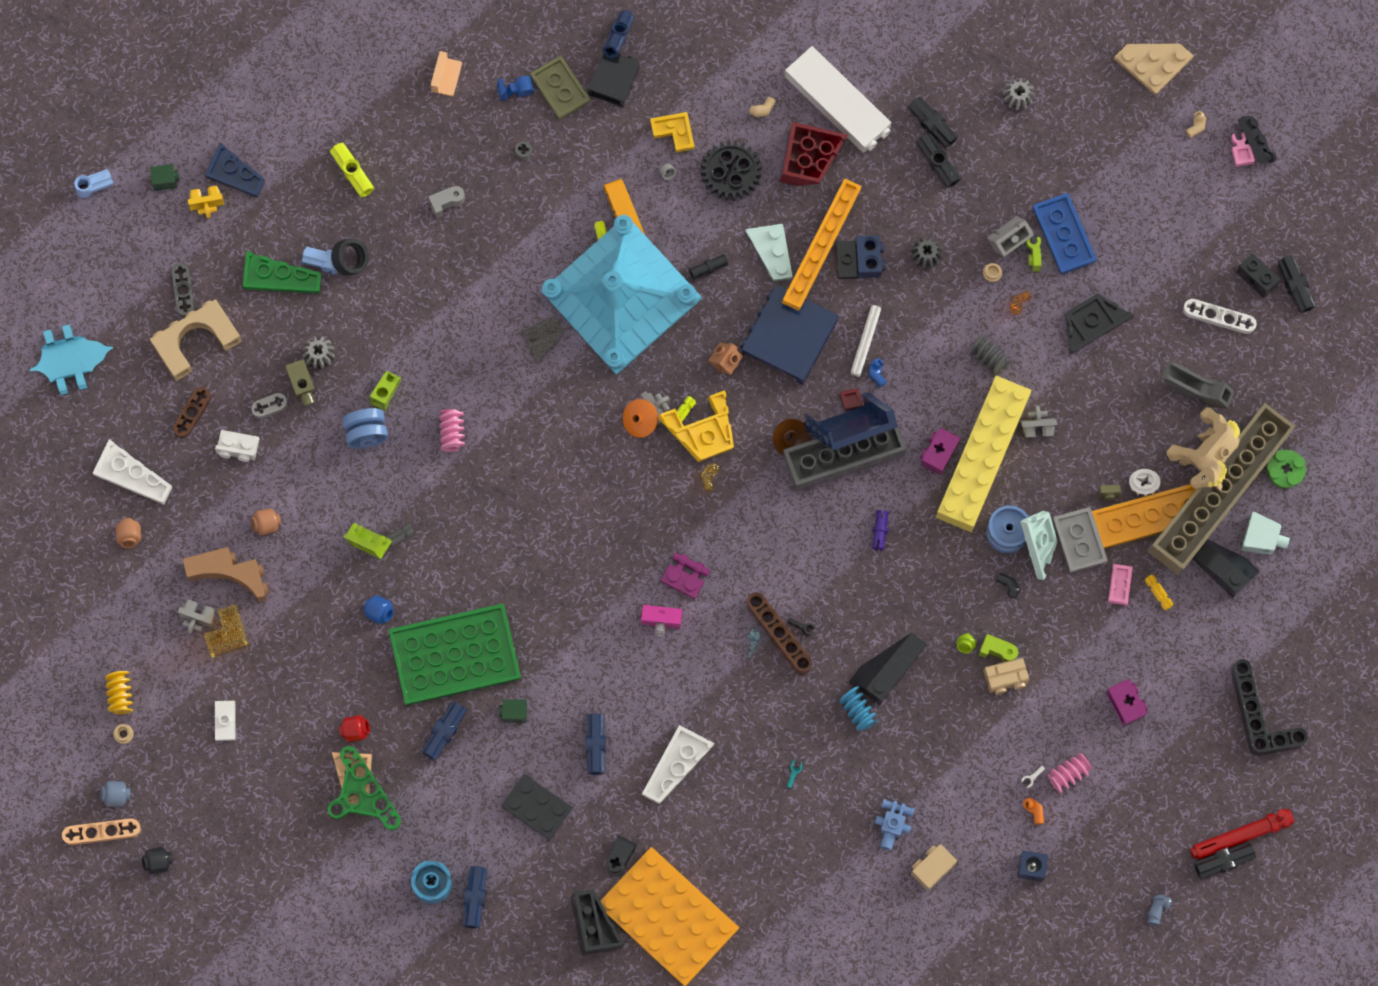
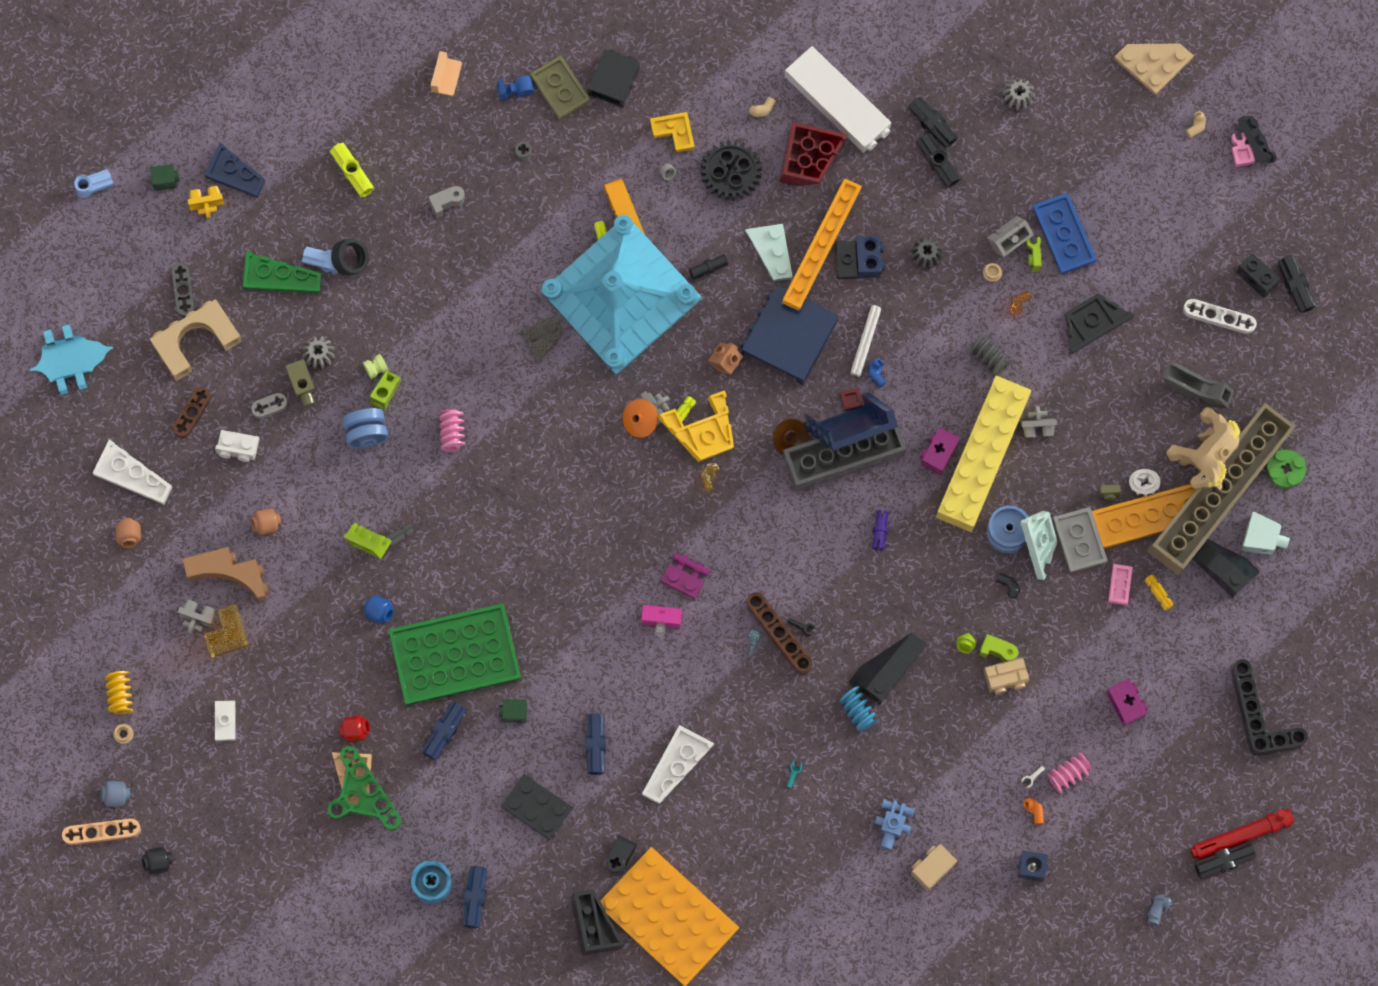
dark blue piece [602,10,635,59] -> none
none -> yellowish green wheel [363,354,389,380]

